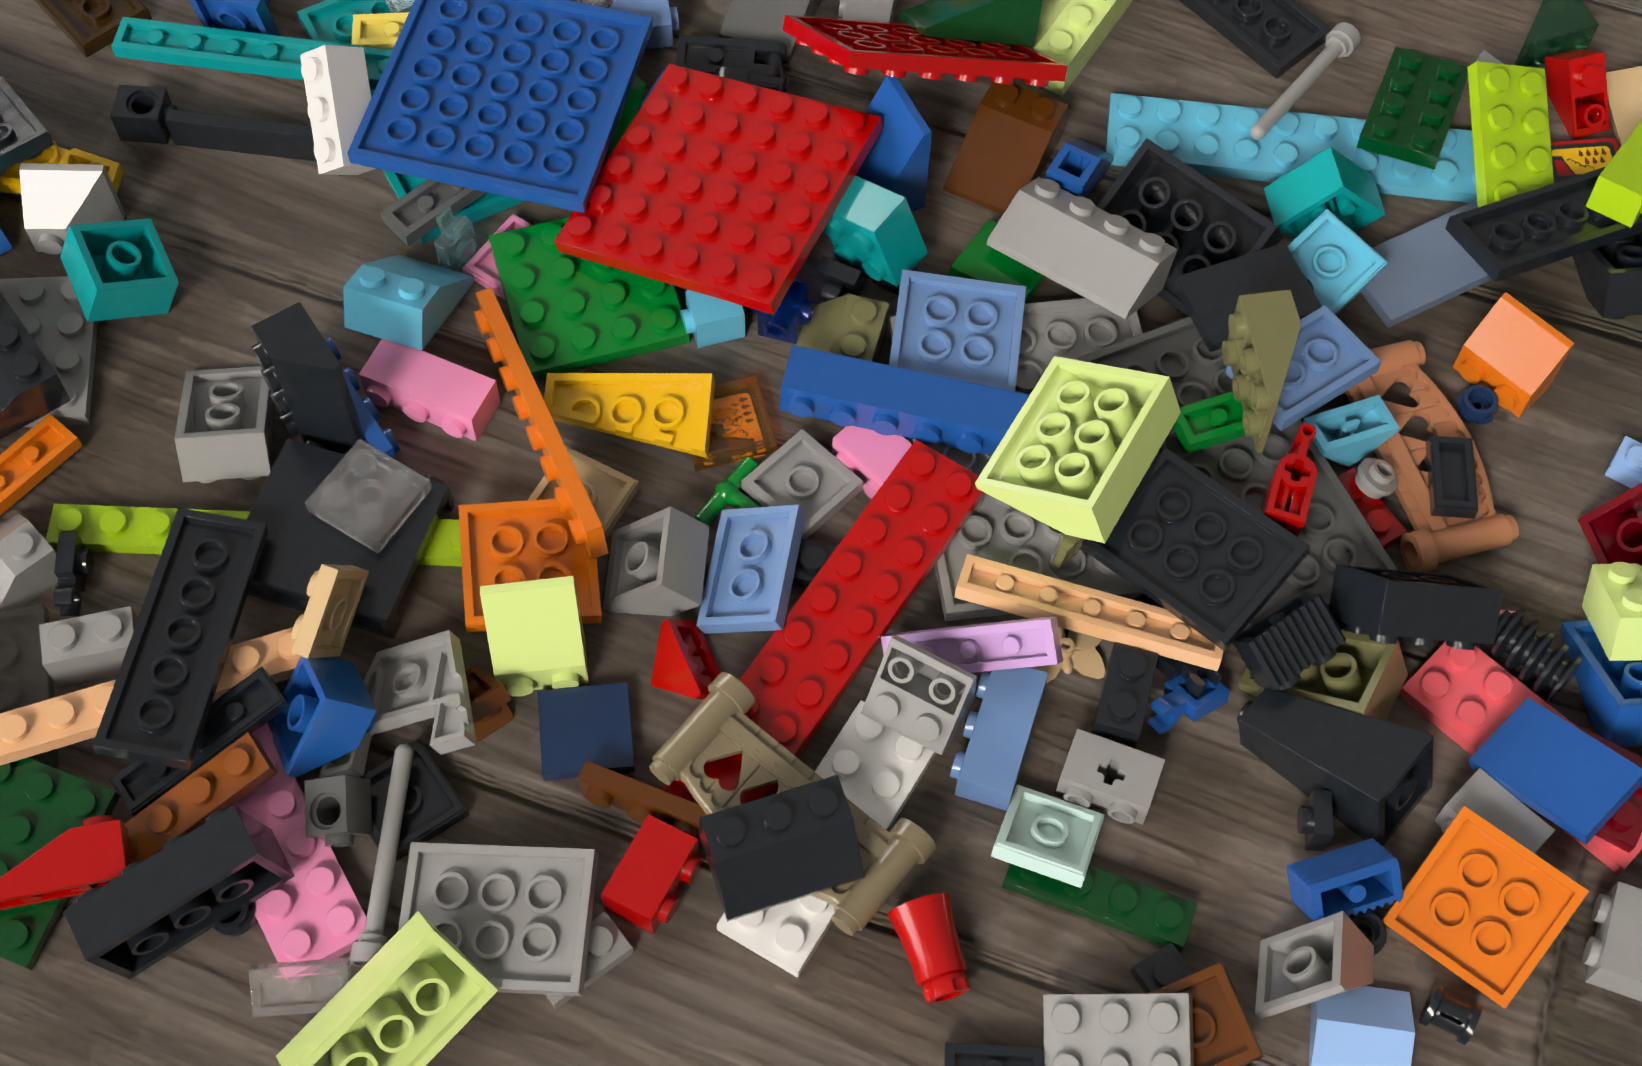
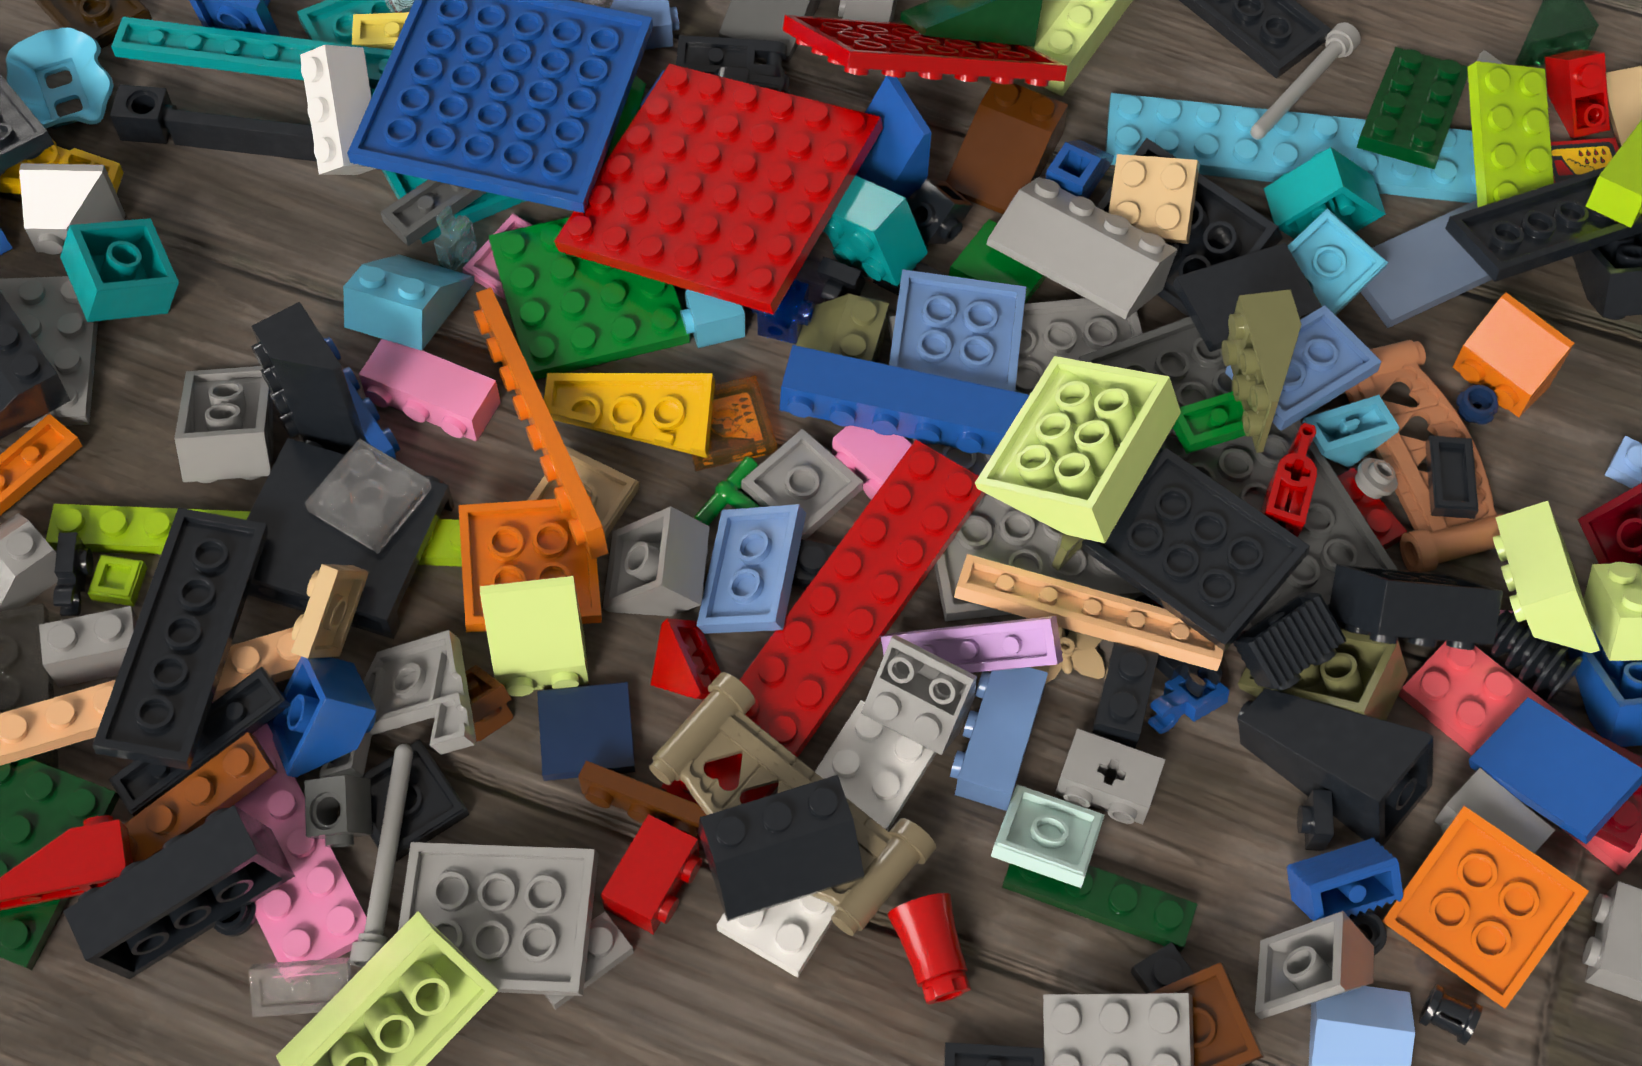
none -> medium azure piece [6,28,114,129]
none -> lime tile [87,555,147,606]
none -> black brick [907,179,973,246]
none -> tan plate [1109,154,1200,244]
none -> yellowish green slope [1493,501,1600,653]

